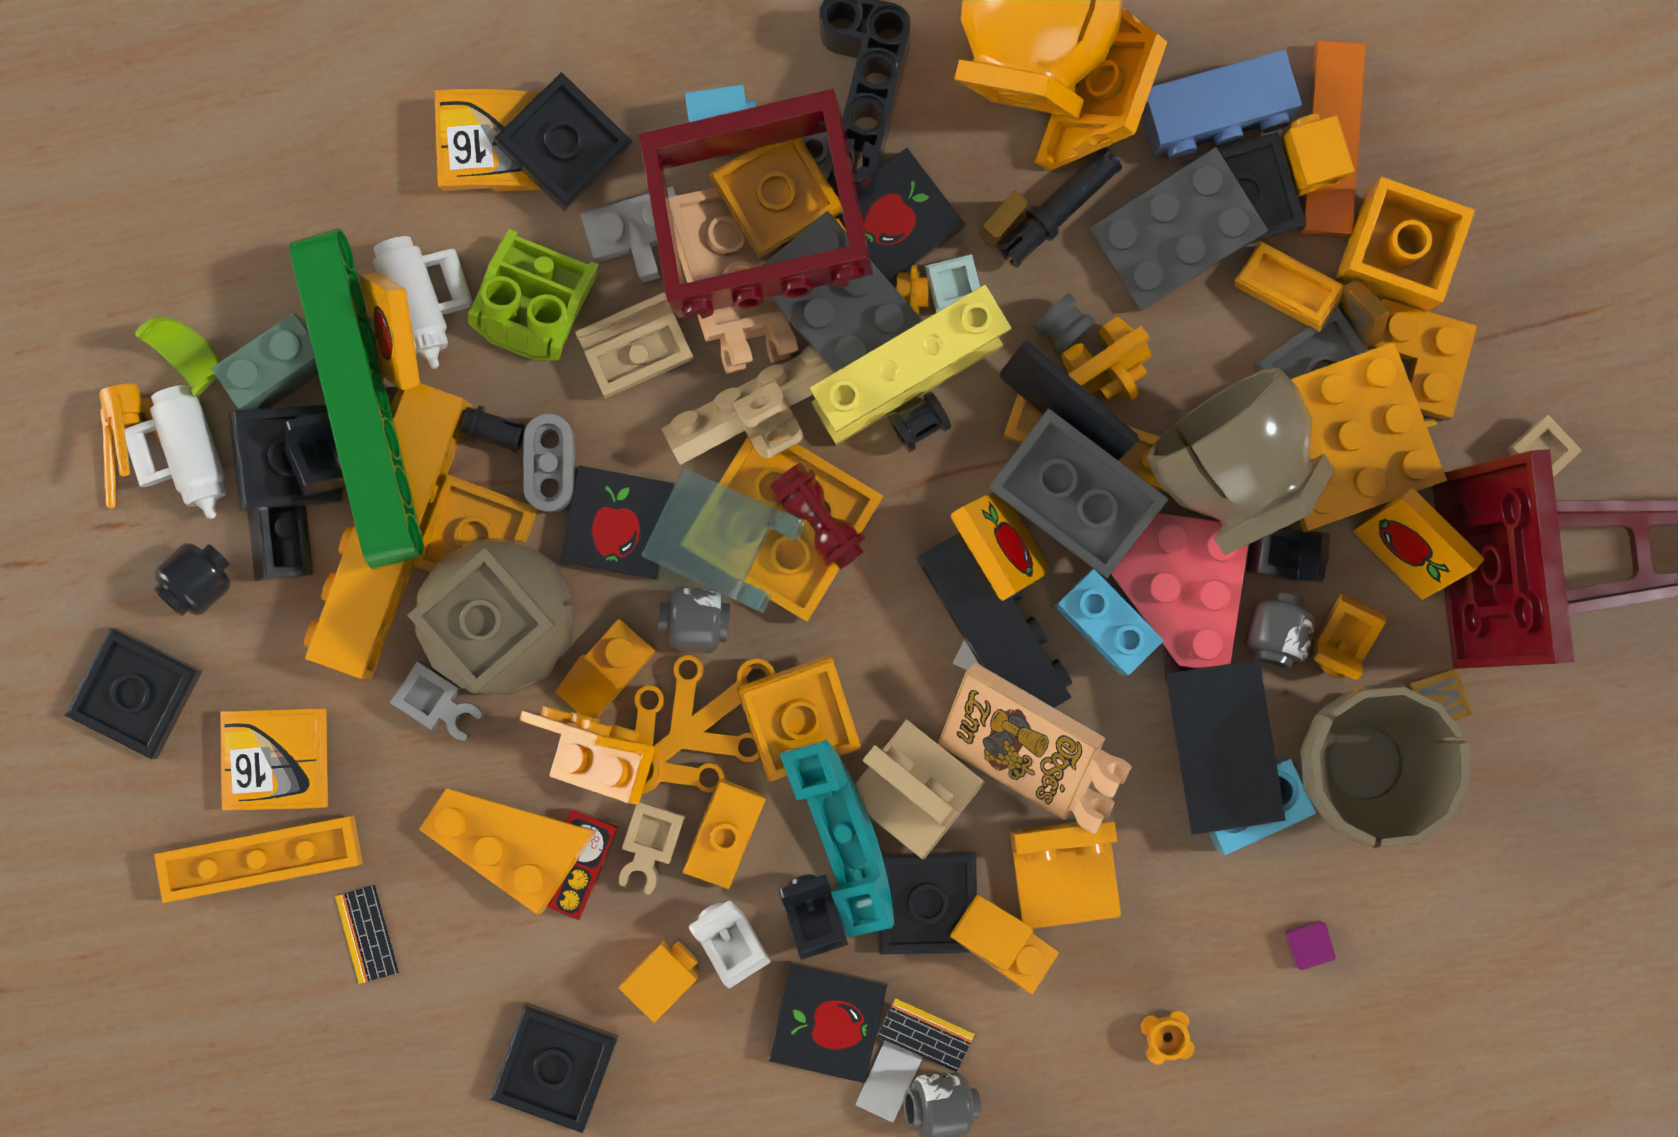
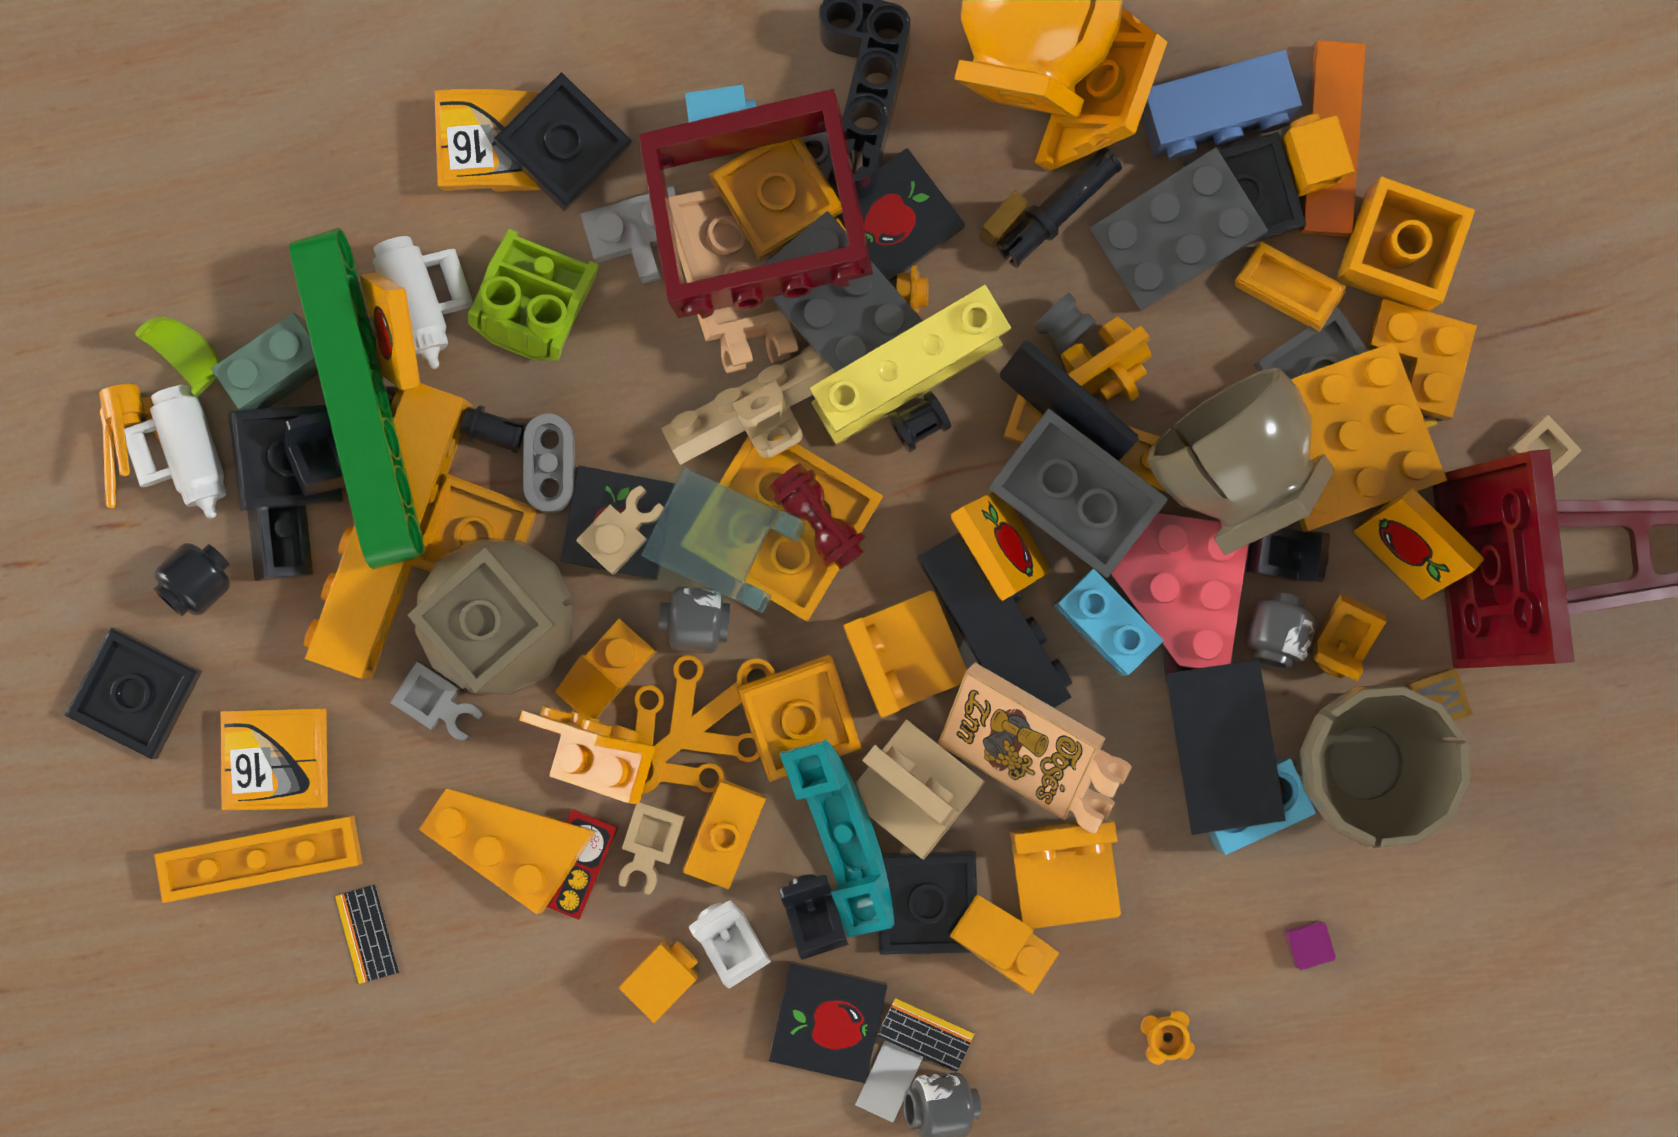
black tile [490,1002,619,1133] -> none
tan plate [575,292,694,399] -> none
light aqua tile [924,254,980,314] -> none
pearl gold tile [1339,278,1389,349] -> none
none -> tan plate [576,486,665,575]
none -> light orange bracket [843,591,967,718]

